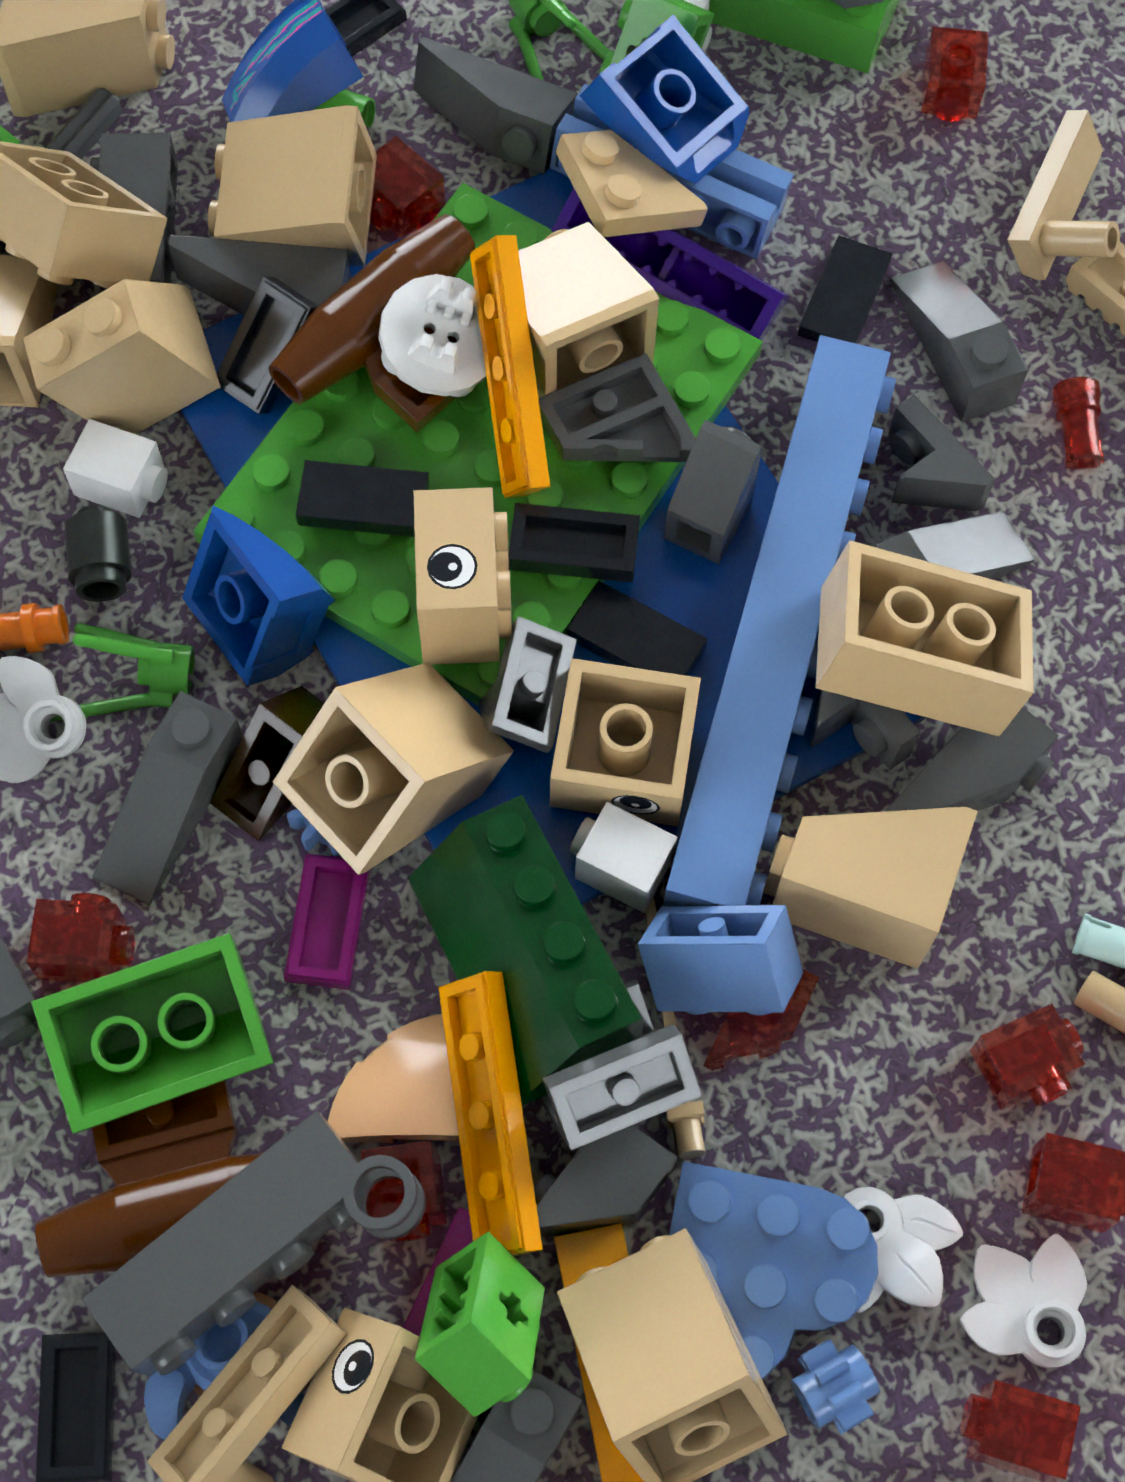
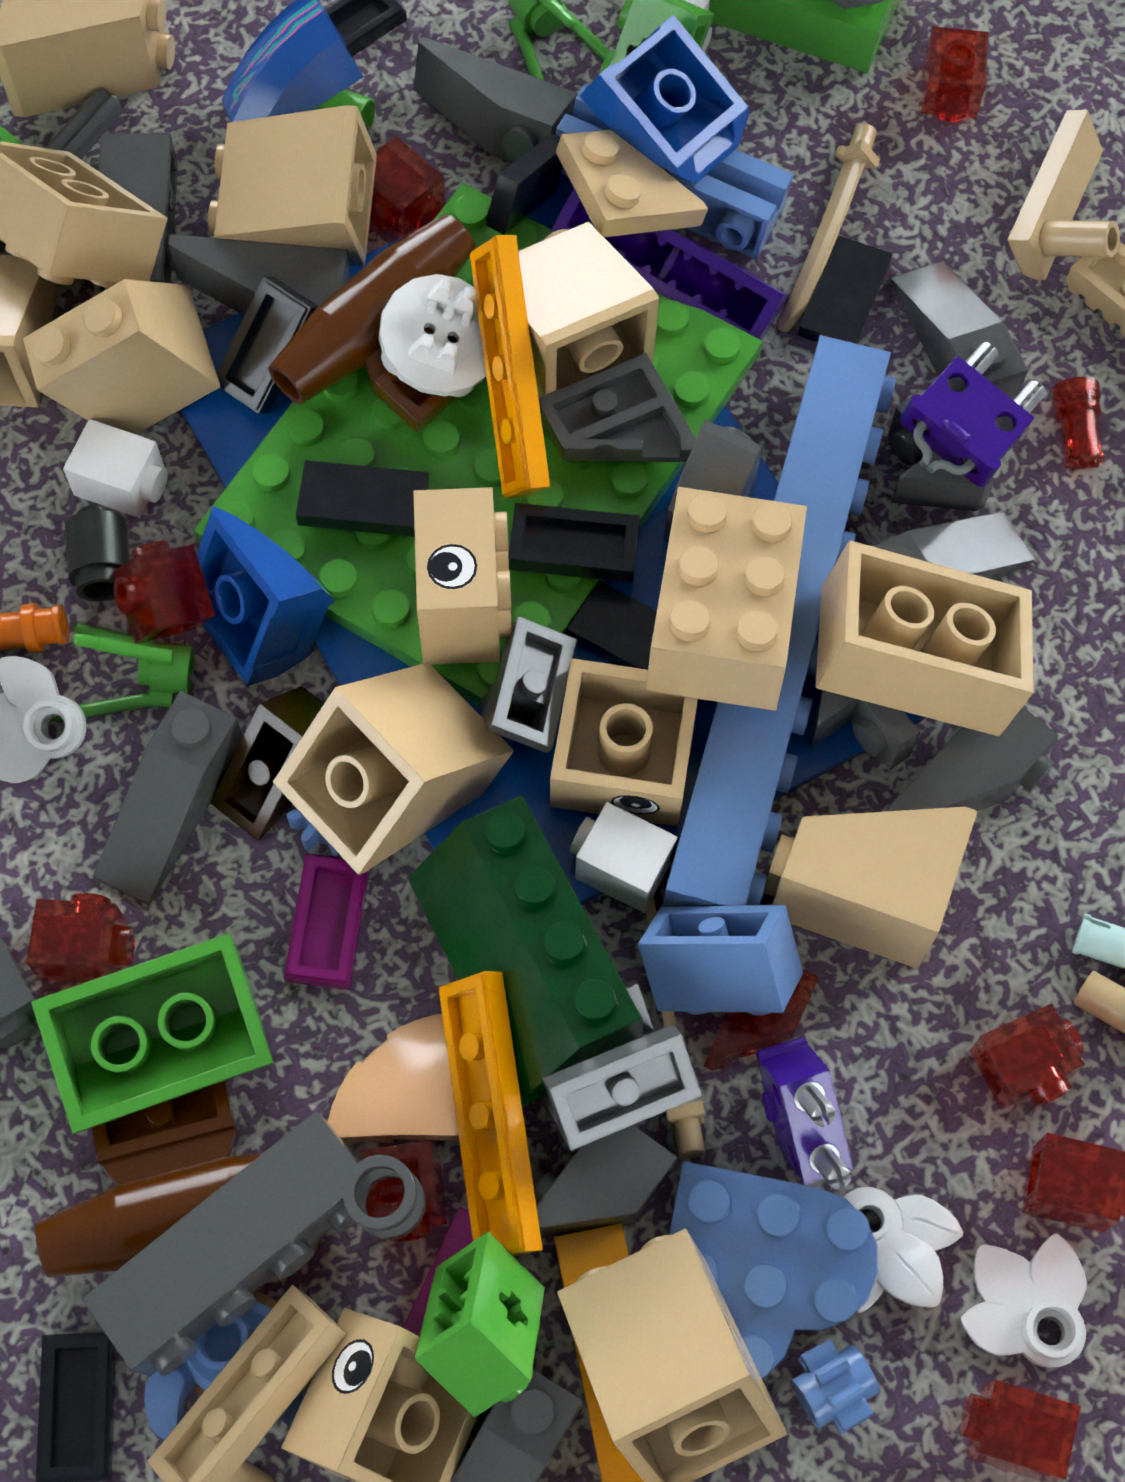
none -> clear red brick [113,540,215,643]
none -> black tile [486,134,563,235]
none -> tan brick [645,487,807,711]
none -> dark purple piece [756,1036,854,1189]
none -> tan sword [776,123,880,332]
none -> dark purple piece [900,342,1046,487]

